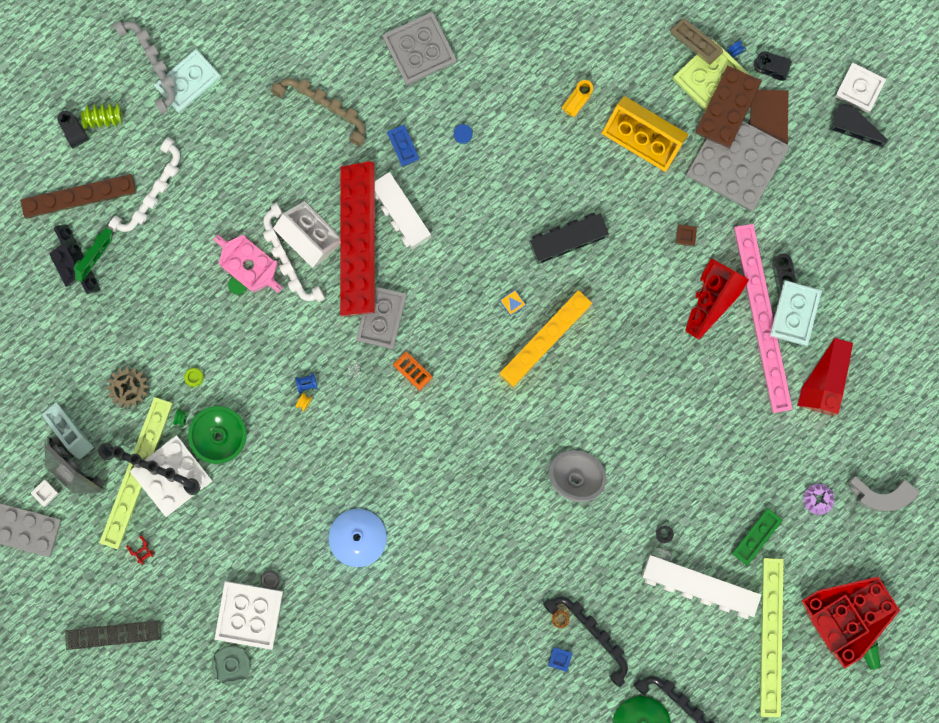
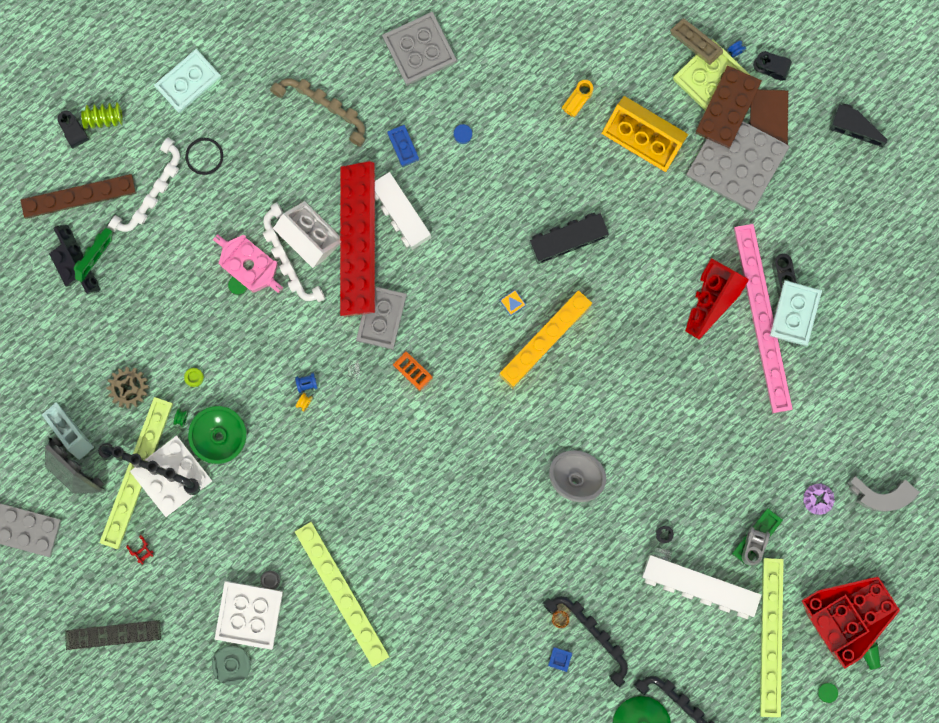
white plate [31,479,60,507] -> none
light grey bar [113,20,175,115] -> none
light blue dish [329,509,387,567] -> none
reddish brown plate [675,224,697,247] -> none
red wedge [797,338,853,416] -> none
white plate [835,63,886,114] -> none
none -> black piece [185,138,223,175]
none -> yellowish green plate [295,522,389,667]
none -> light grey piece [742,526,770,566]
none -> green tile [817,683,838,703]

